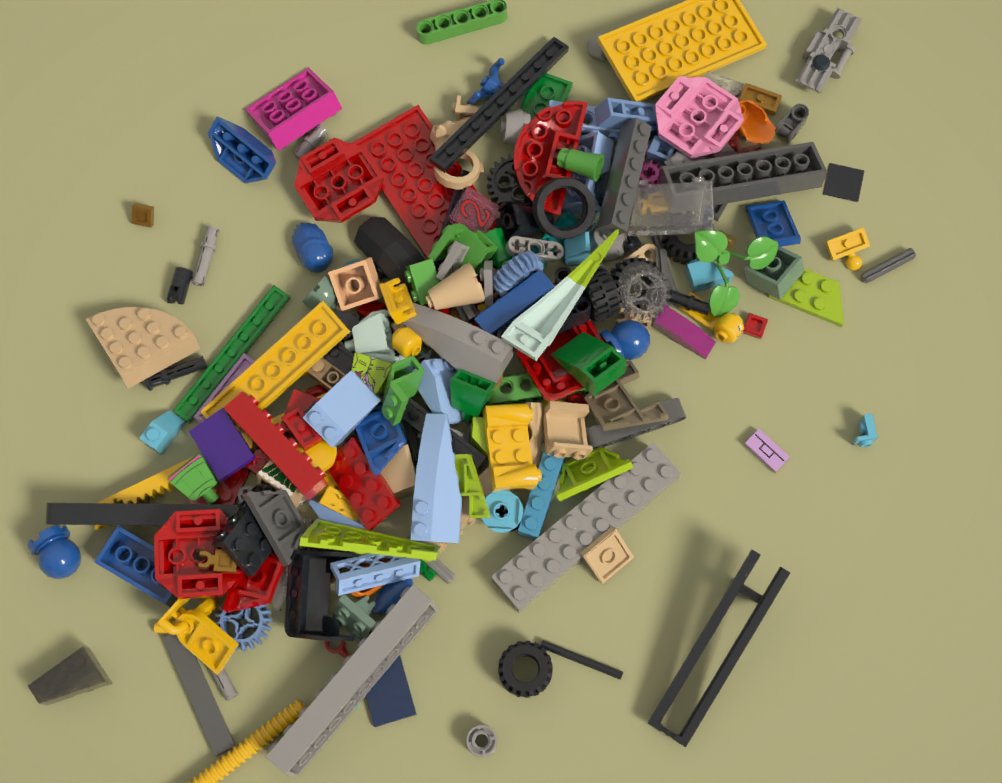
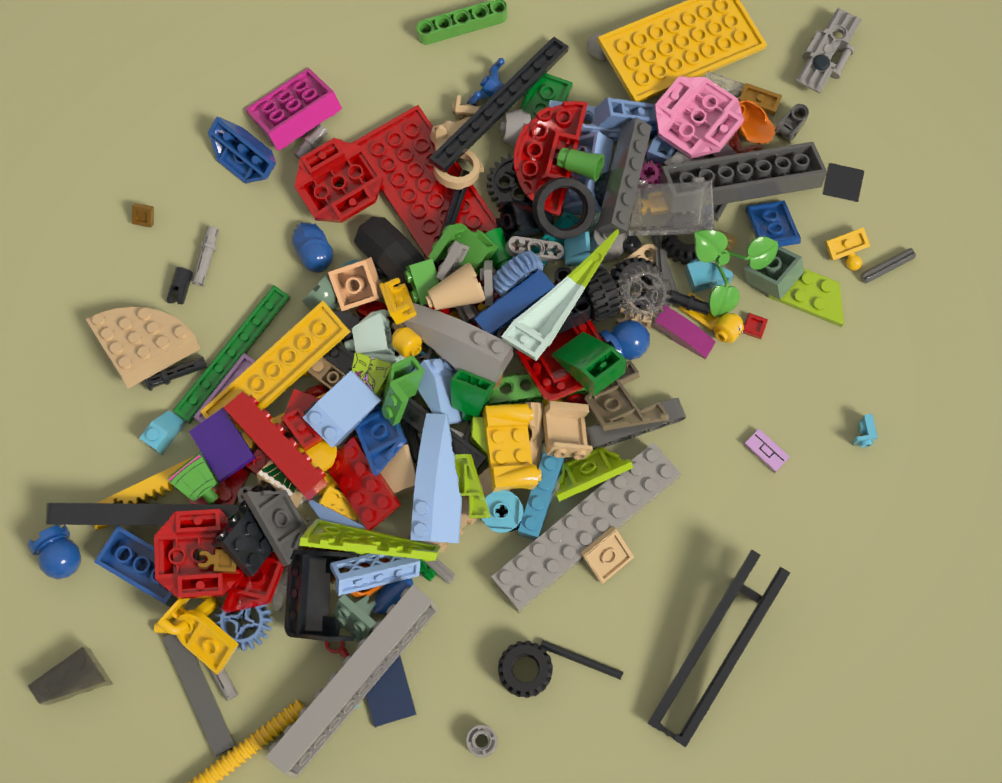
clear pink tile [447,186,499,234] -> none

